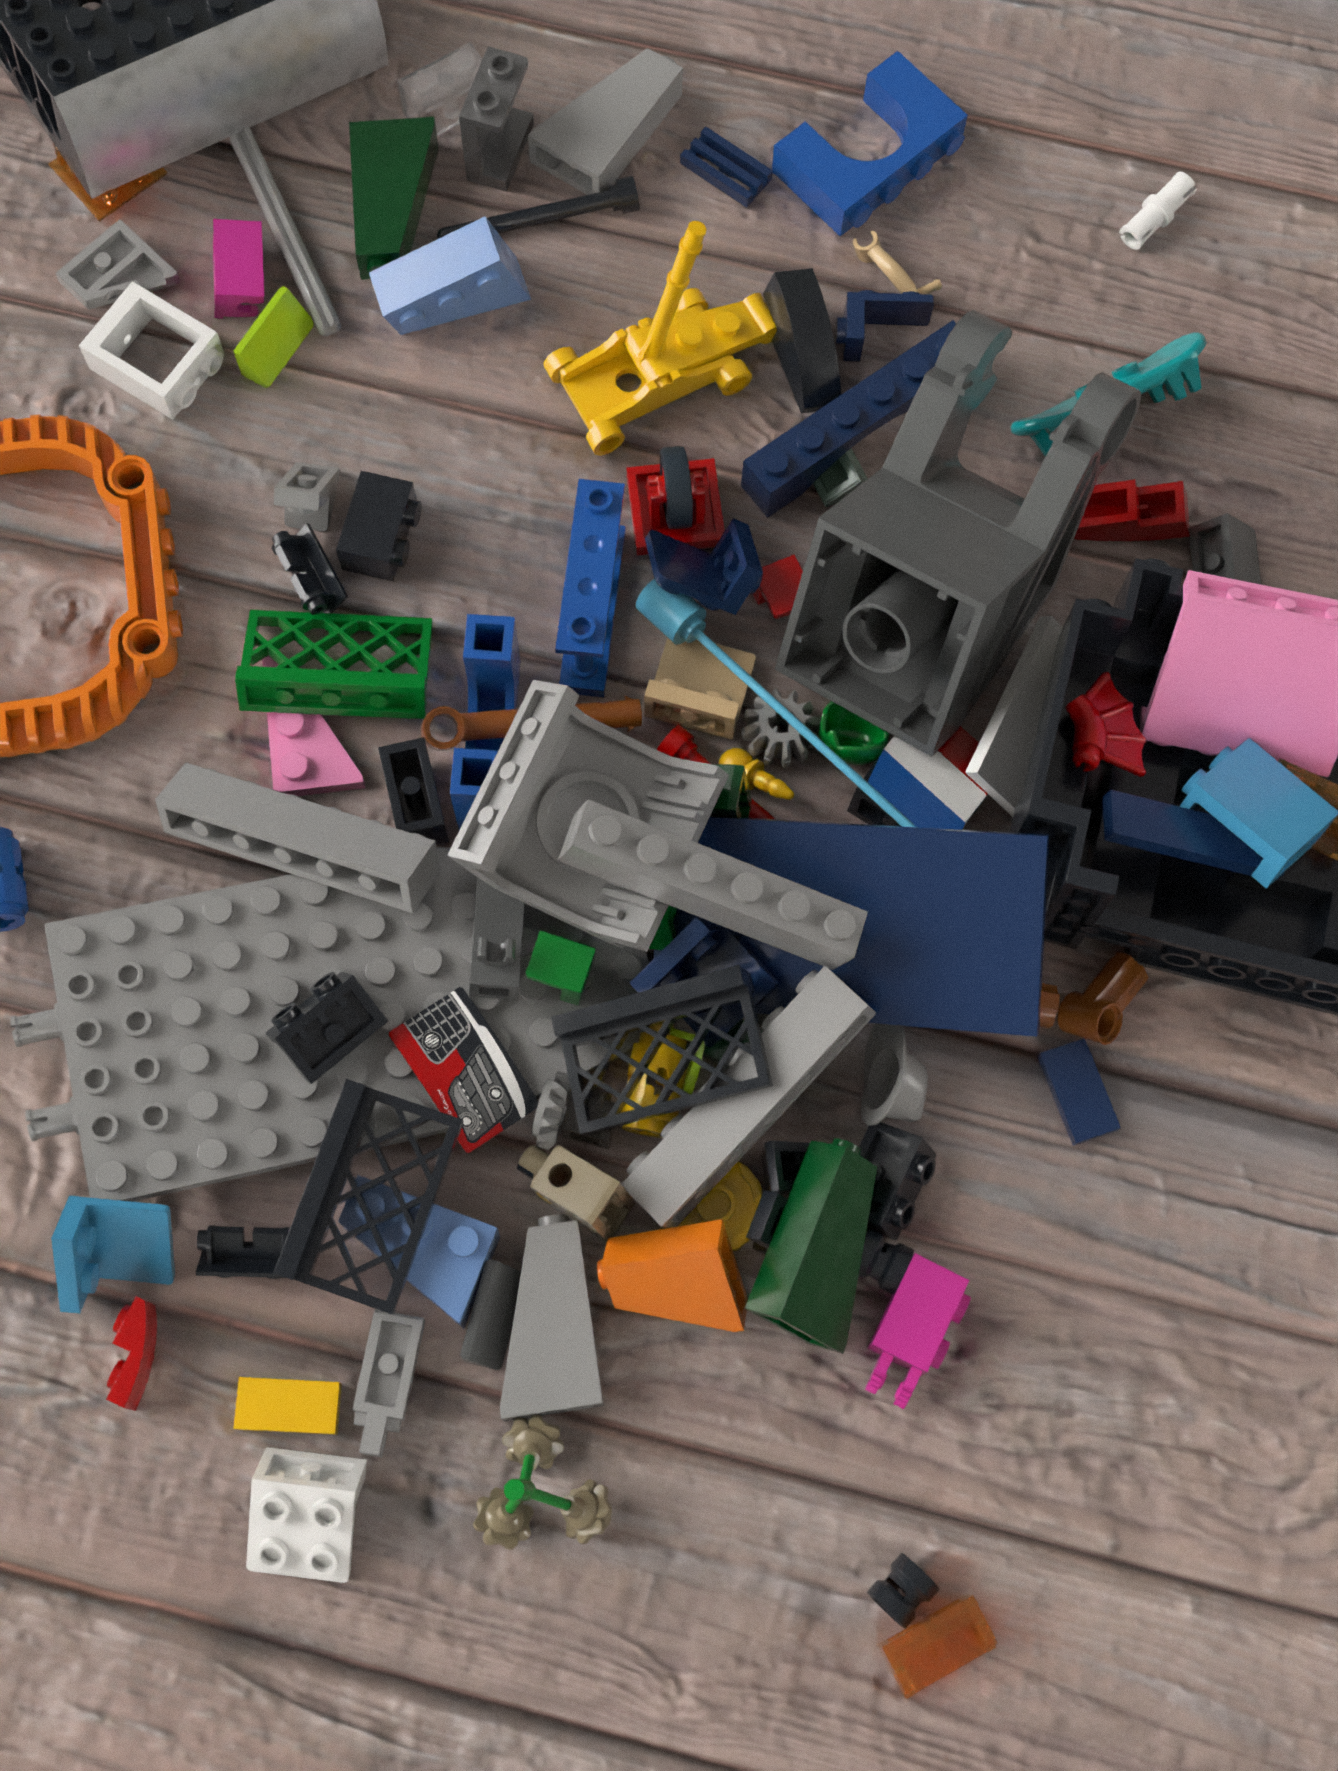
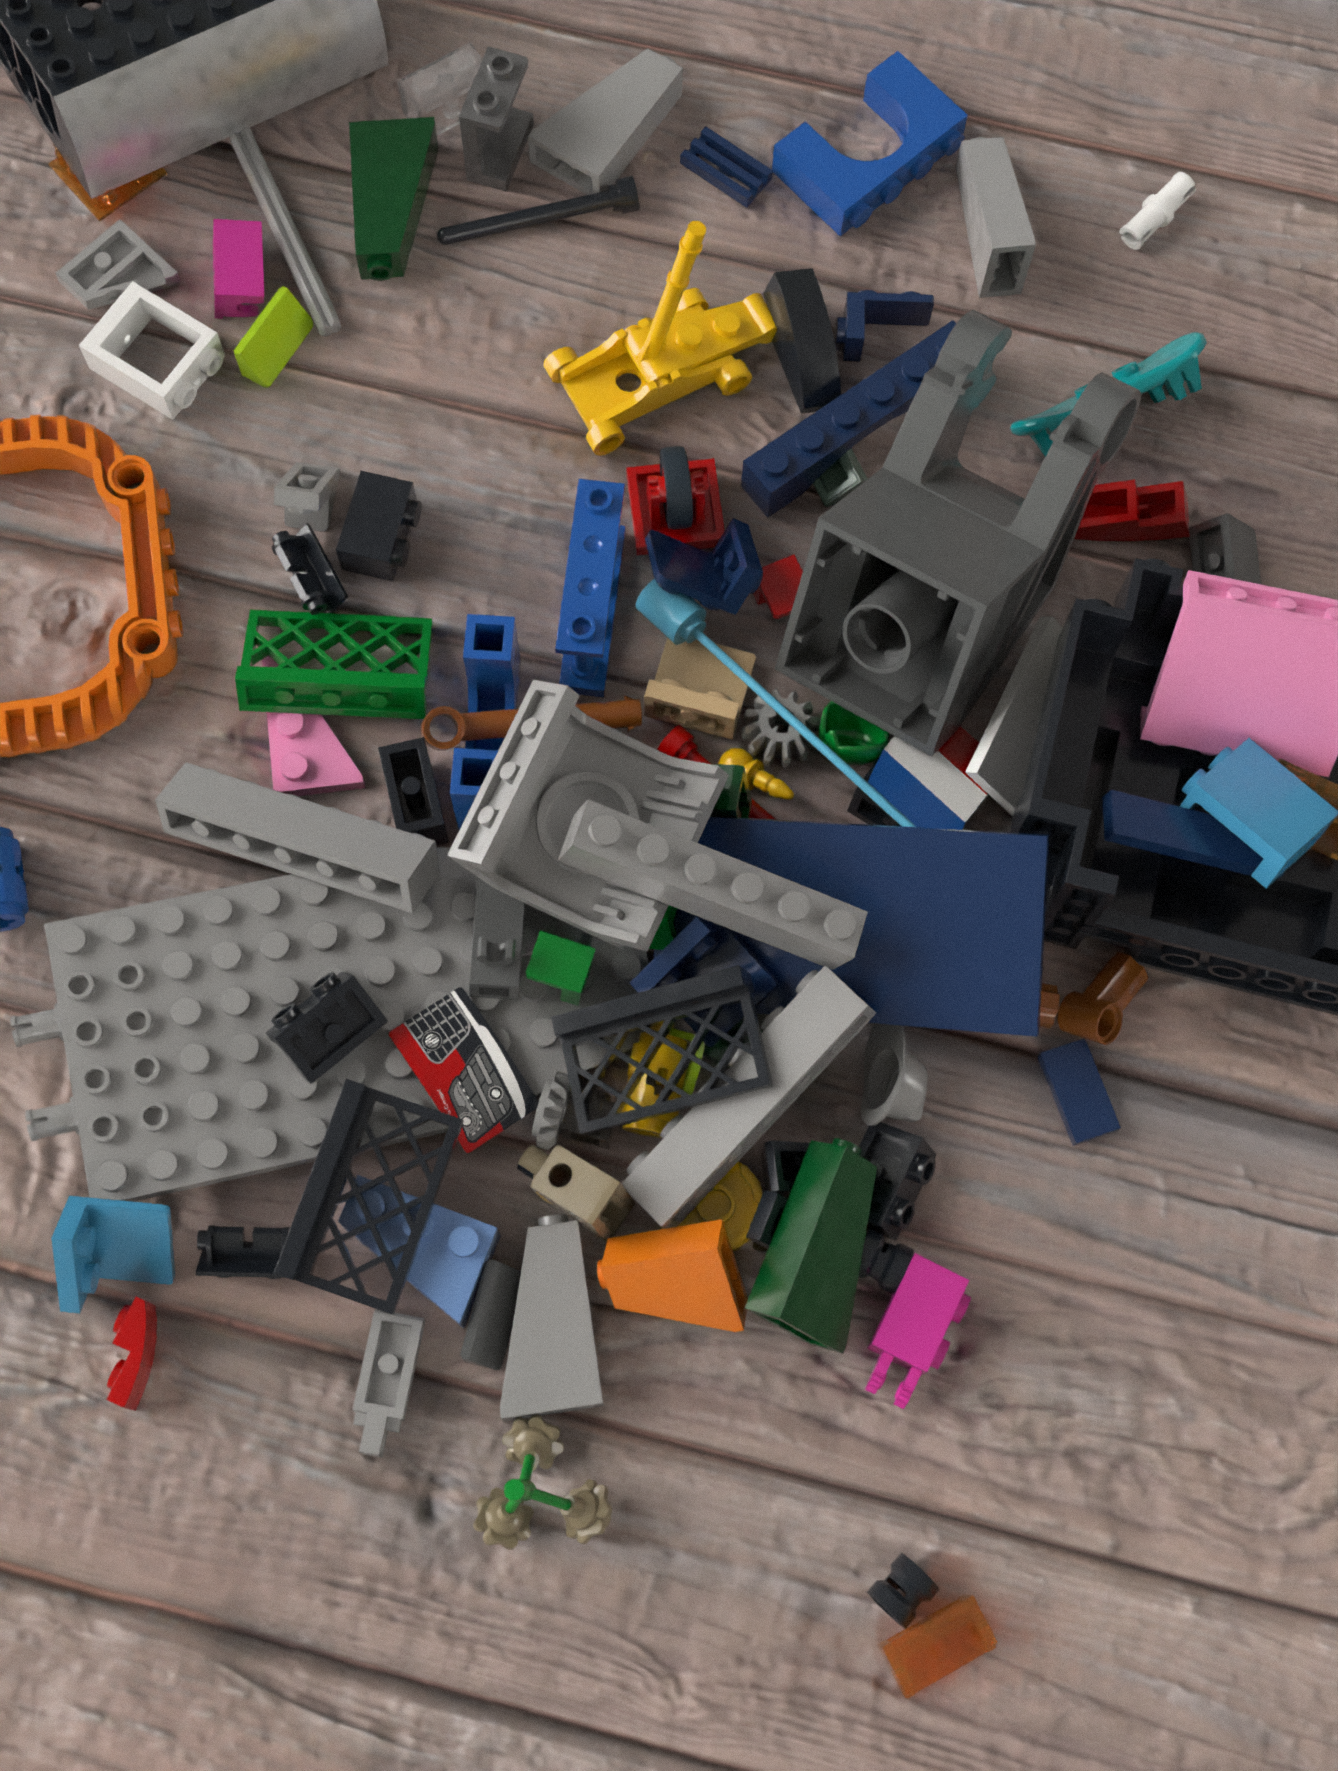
yellow tile [233,1377,342,1435] -> none
white bracket [246,1447,367,1583] -> none
medium blue wedge [369,216,531,335] -> none
tan piece [853,231,942,294] -> none
red arm [1065,672,1146,777] -> none
none -> light grey slope [955,137,1036,298]

